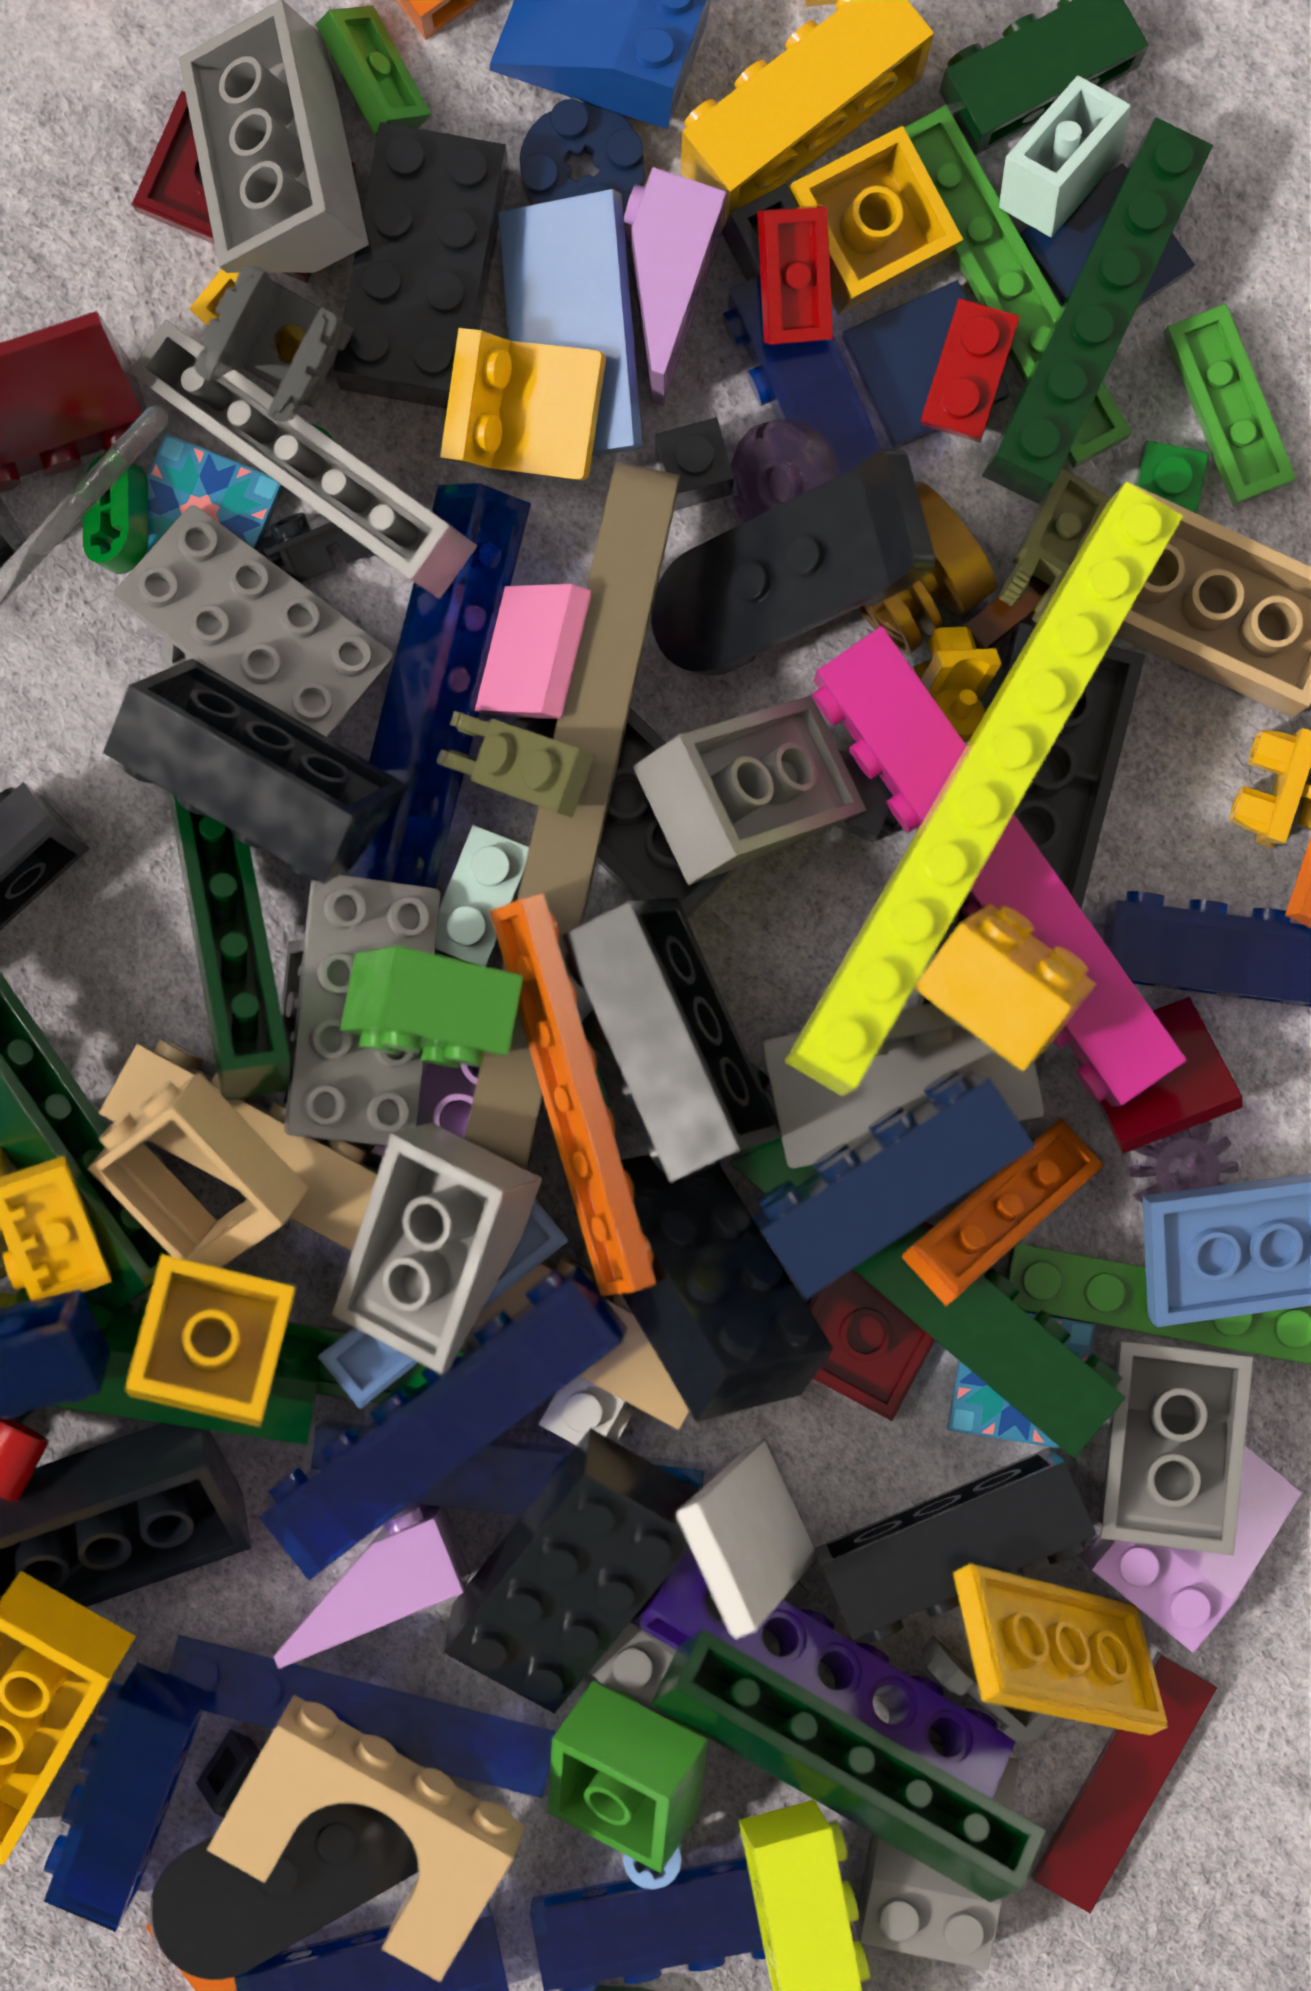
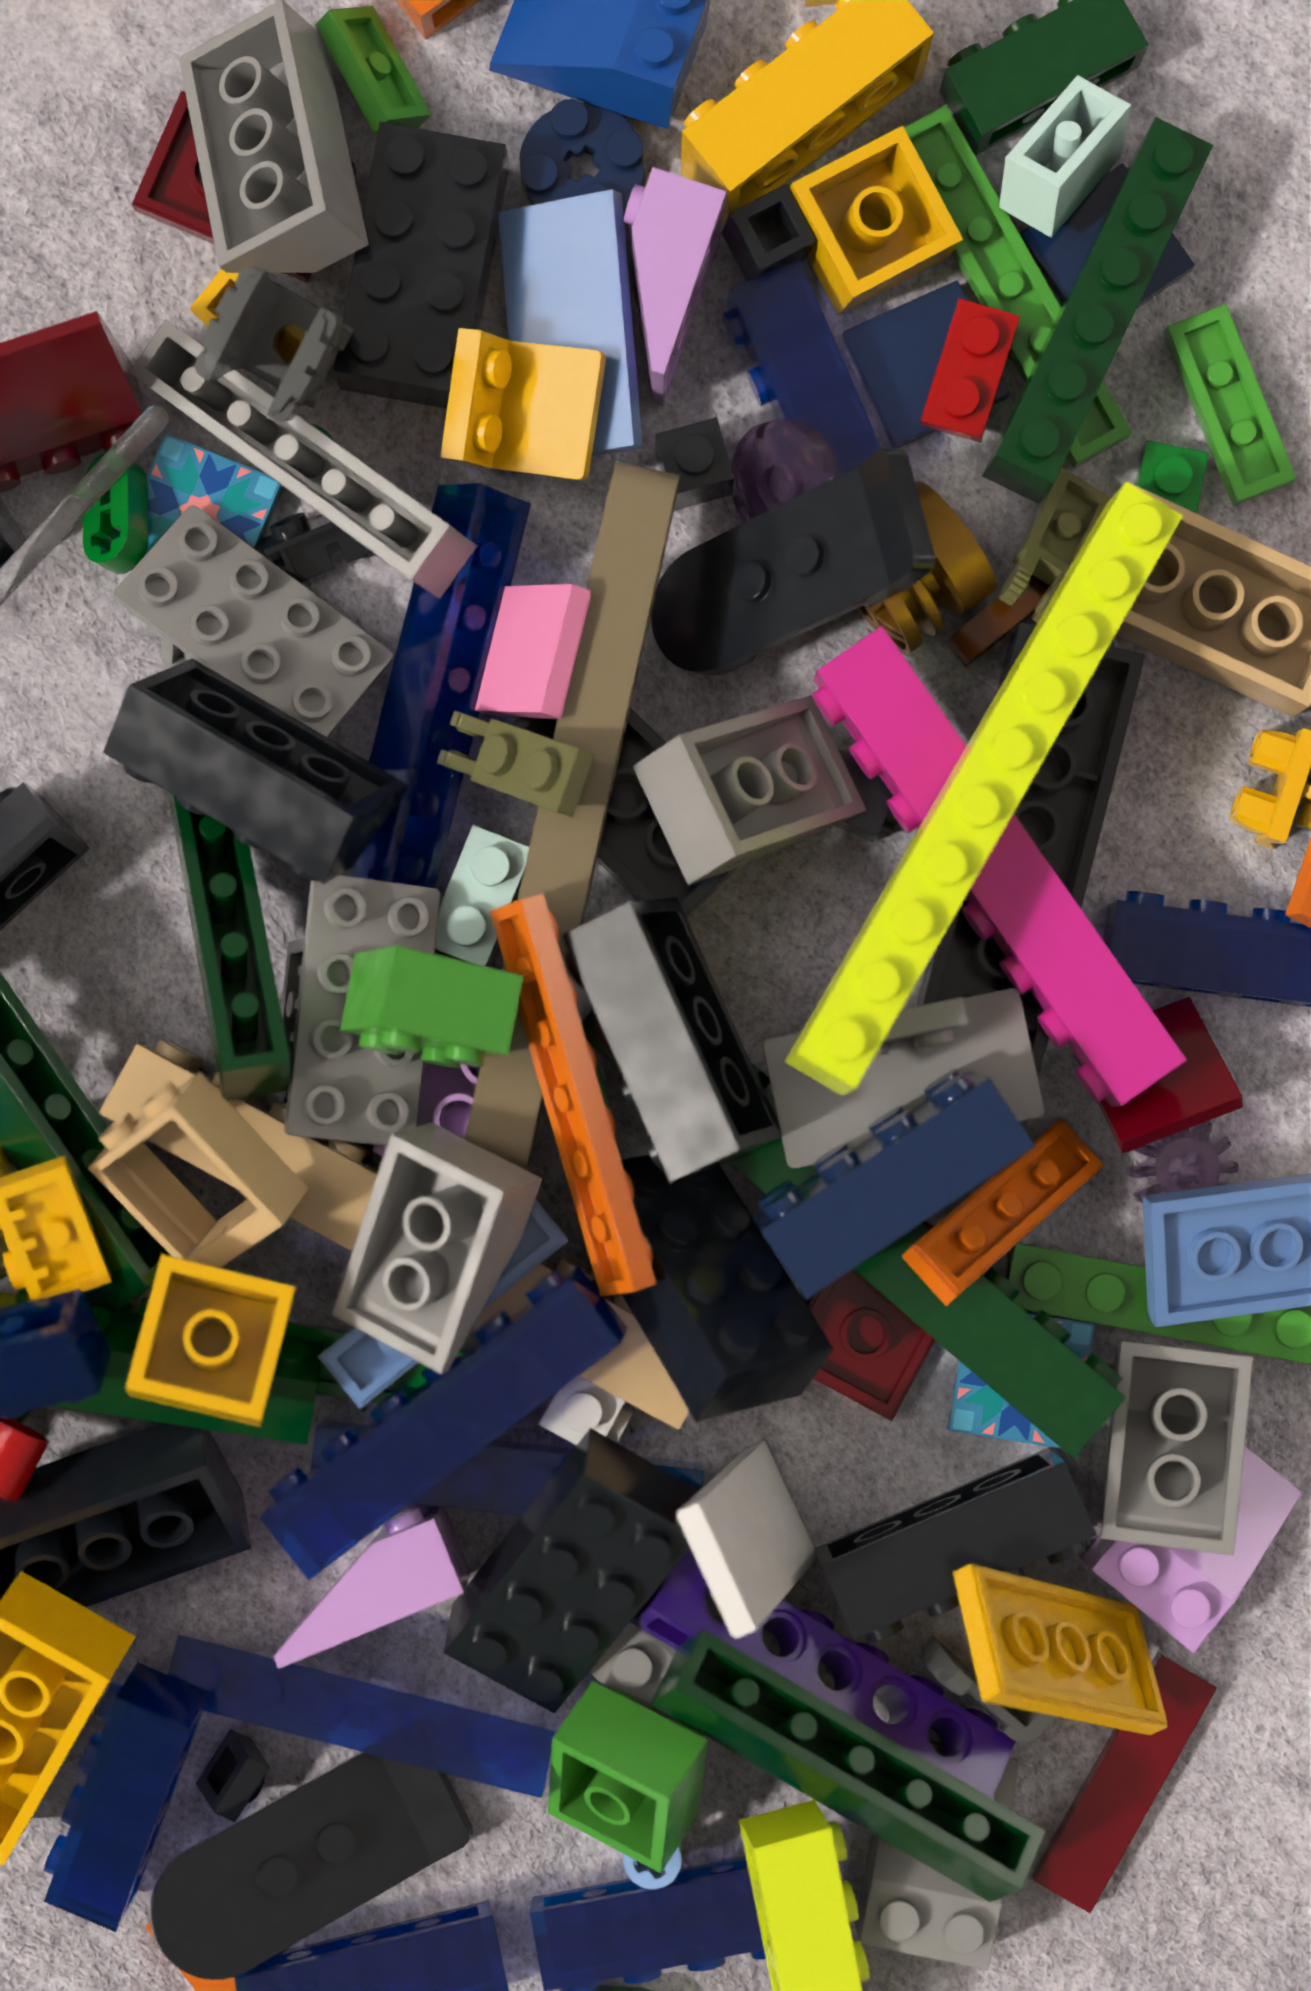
tan arch [207,1695,526,1982] -> none
red plate [757,205,833,345] -> none
yellow hips [912,626,1002,742] -> none
yellow brick [914,903,1096,1071] -> none

